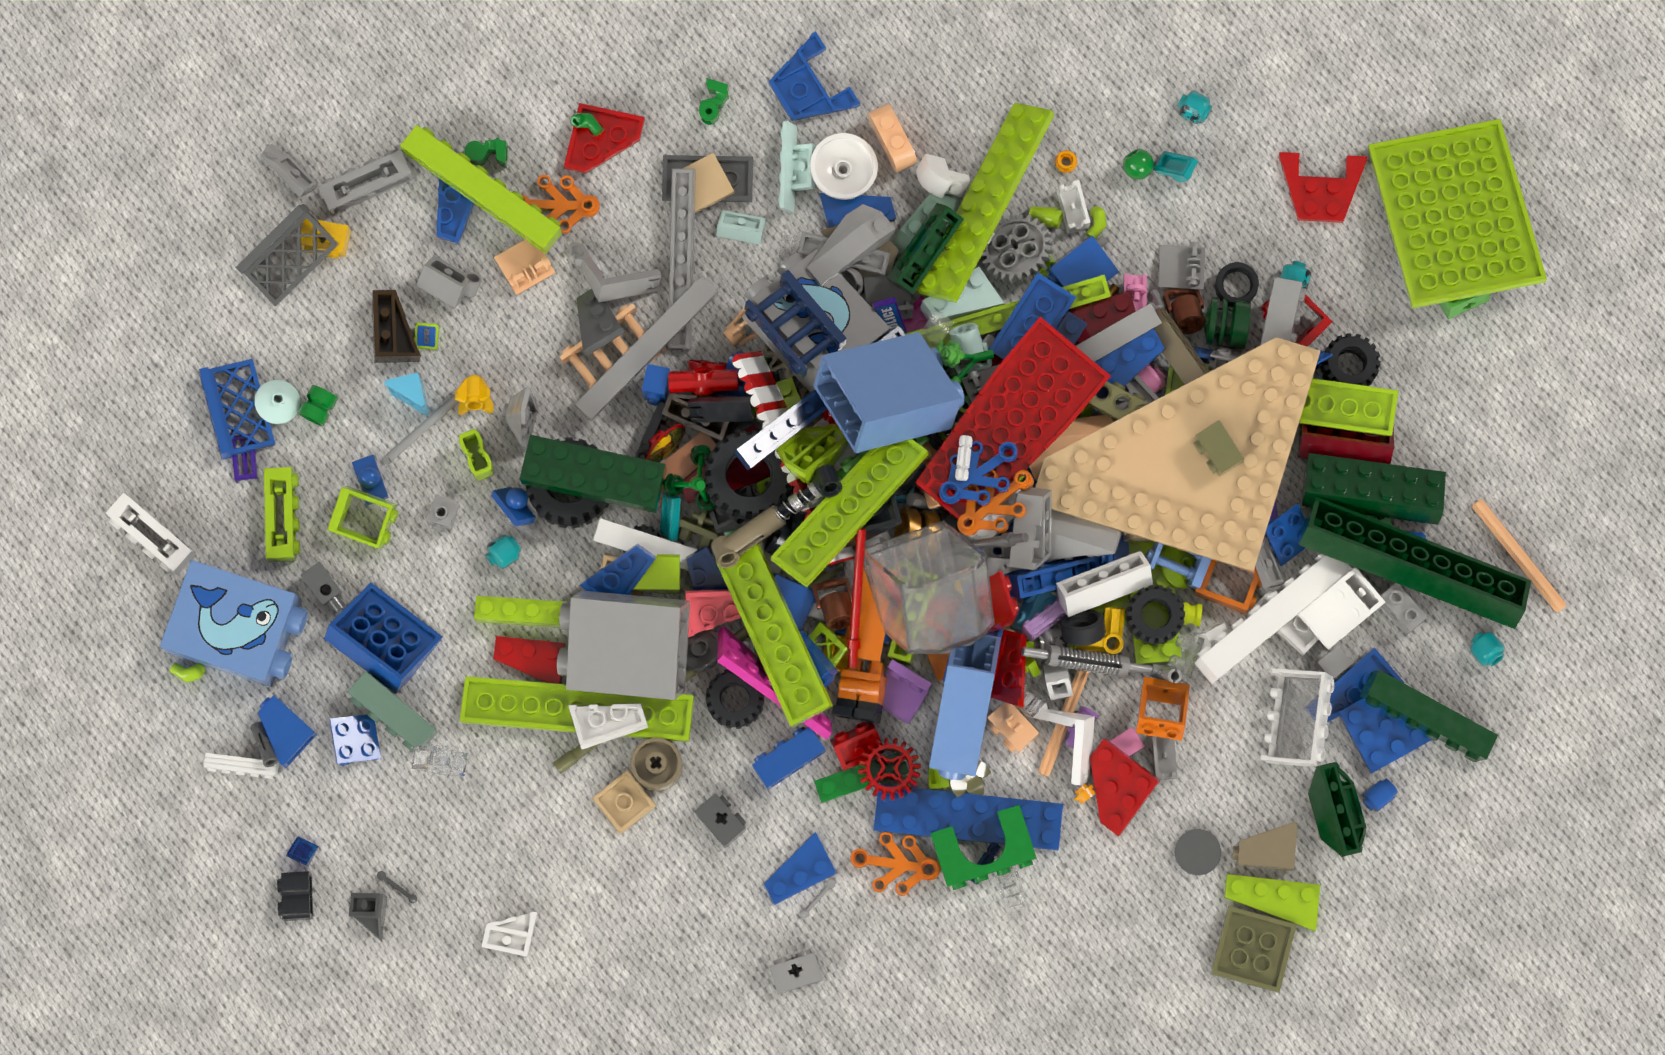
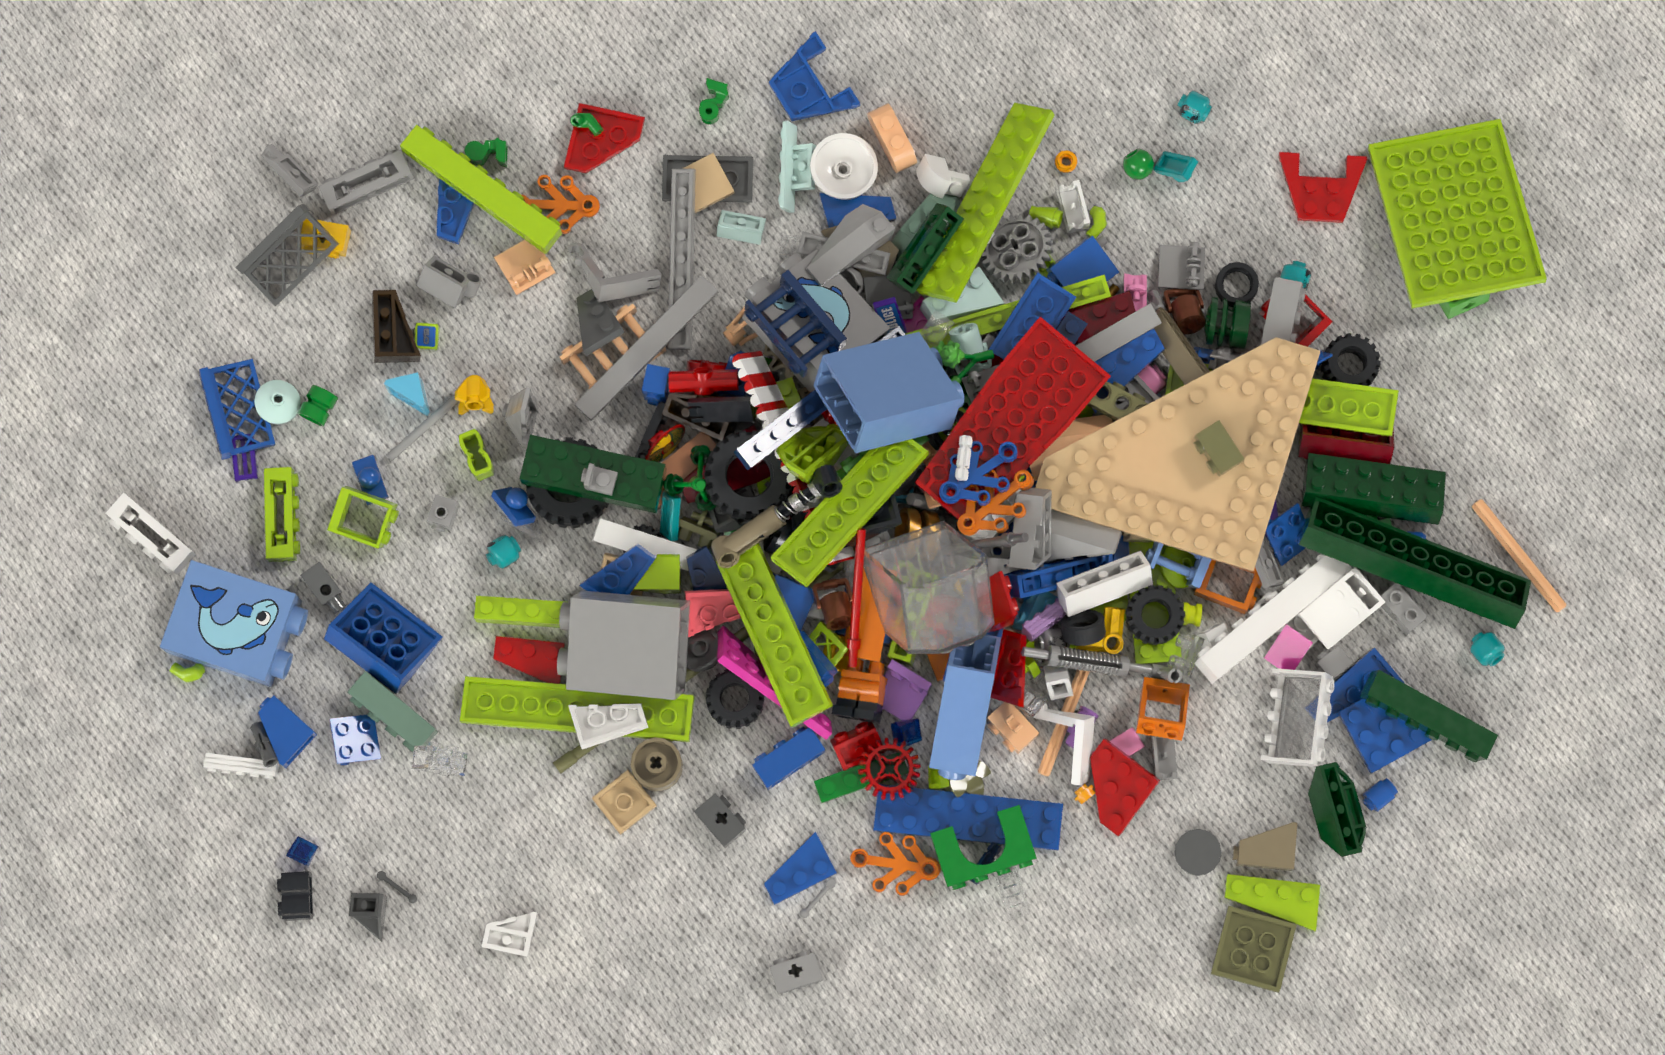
none -> light grey bracket [581,463,618,496]
none -> clear blue slope [891,718,922,747]
none -> sticker [1264,624,1313,670]

